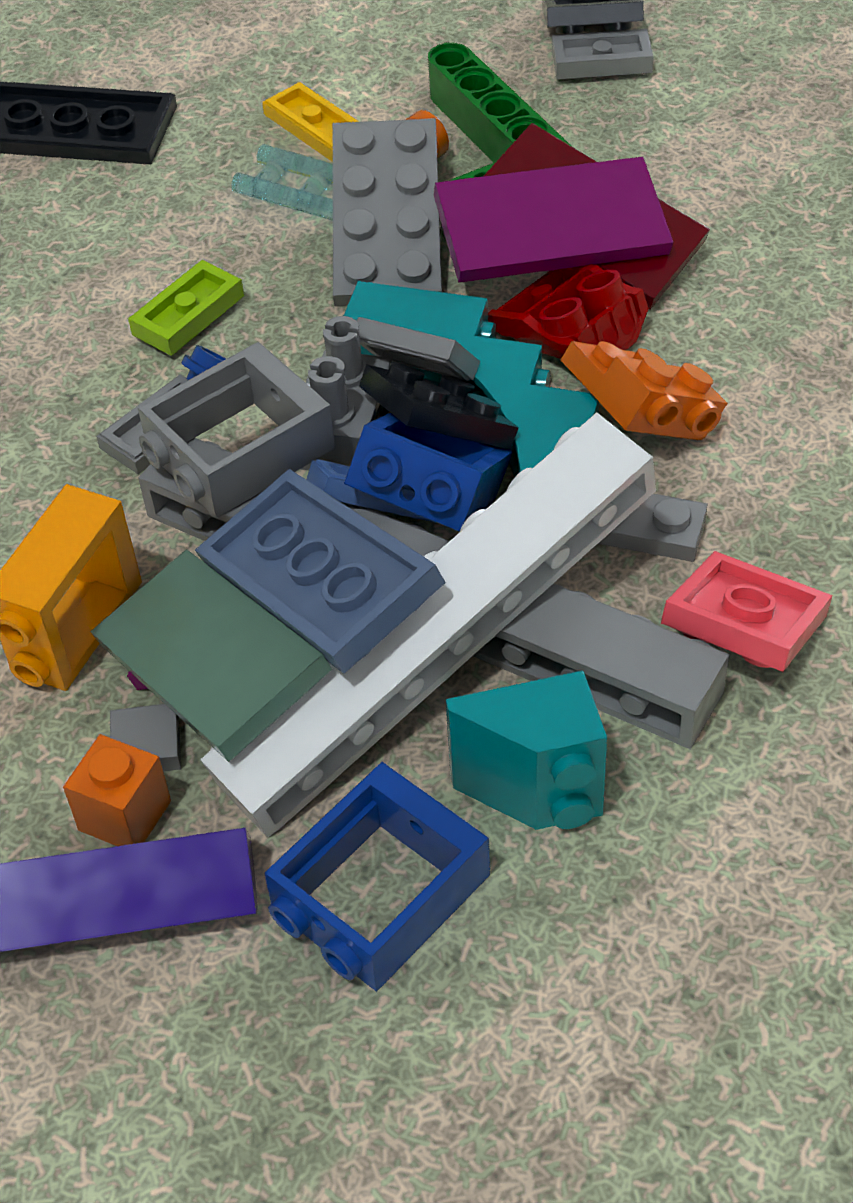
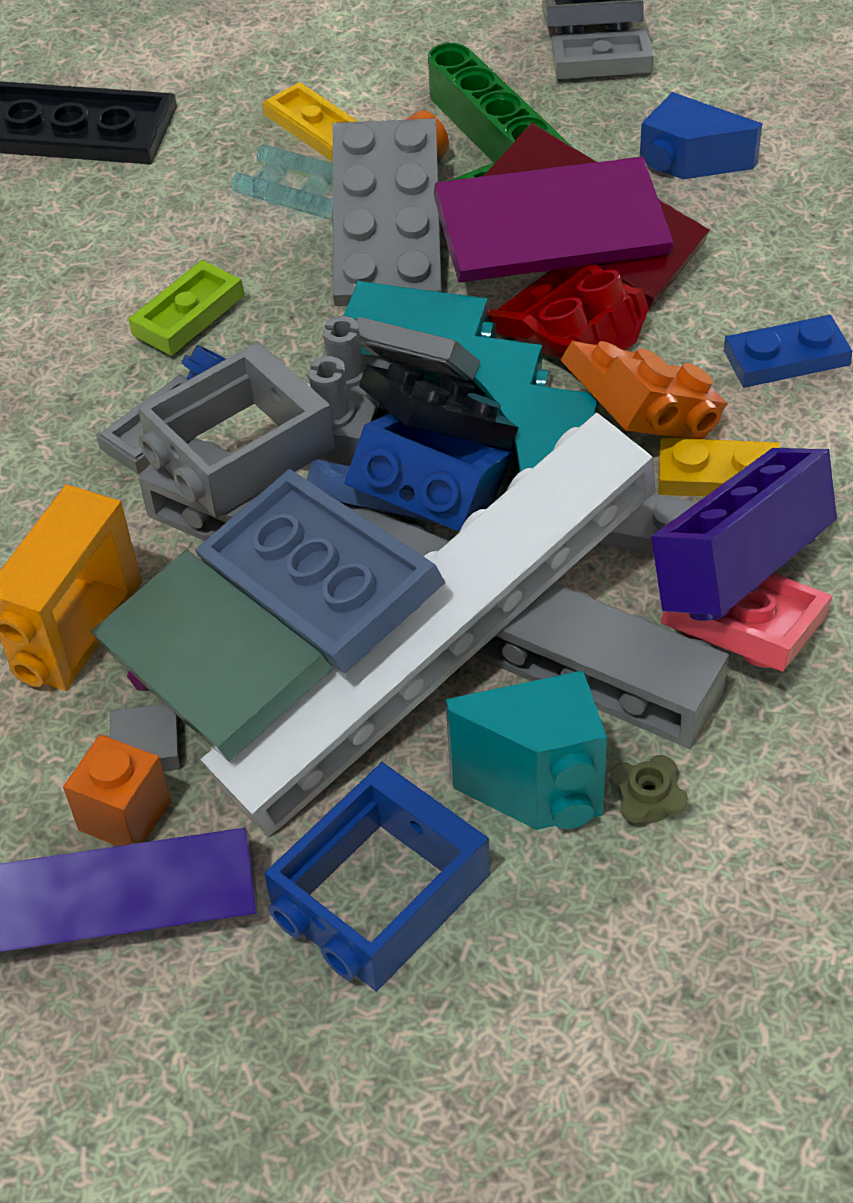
none -> olive plate [610,755,688,823]
none -> blue slope [640,92,763,180]
none -> dark purple brick [651,448,837,621]
none -> yellow plate [658,437,780,497]
none -> blue plate [724,314,853,388]

